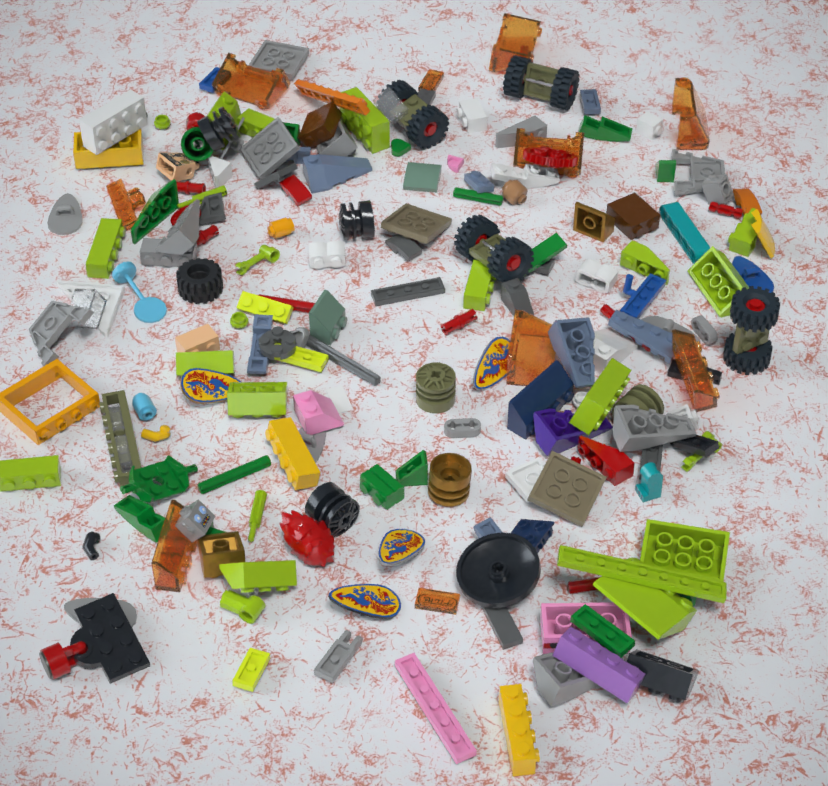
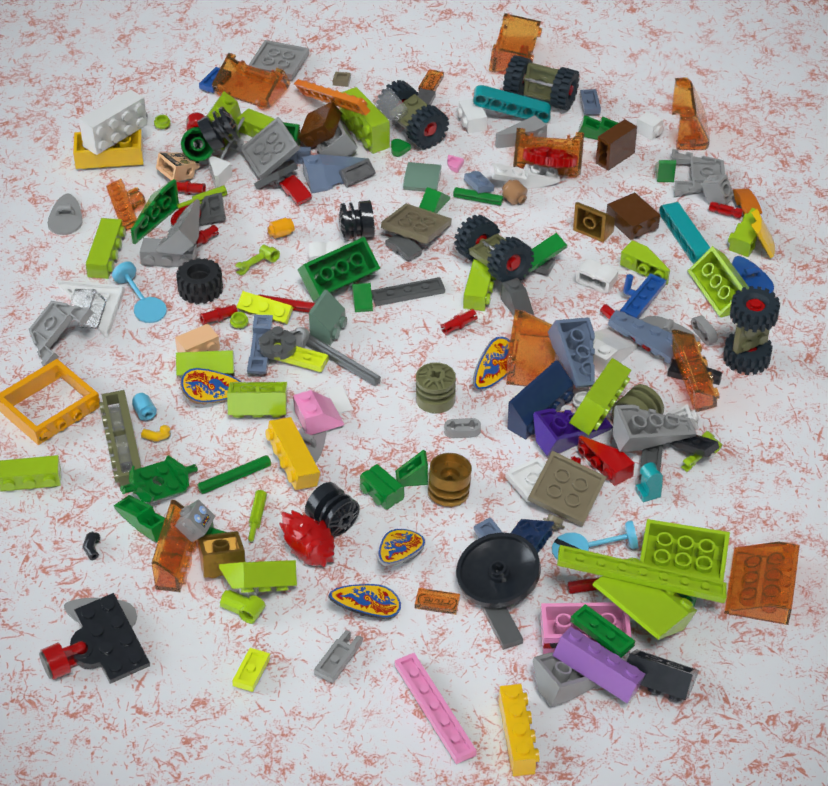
none -> red pin [199,304,238,325]
none -> green brick [297,237,381,302]
none -> dark tan tile [332,72,351,87]
none -> flat silver tile [339,158,376,187]
none -> green slope [351,283,373,313]
none -> green slope [419,187,450,213]
none -> teal beam [473,85,551,123]
none -> dark tan plate [543,513,565,530]
none -> medium azure piece [552,520,639,559]
none -> reddish brown brick [596,119,637,171]
none -> clear orange slope [724,541,800,625]

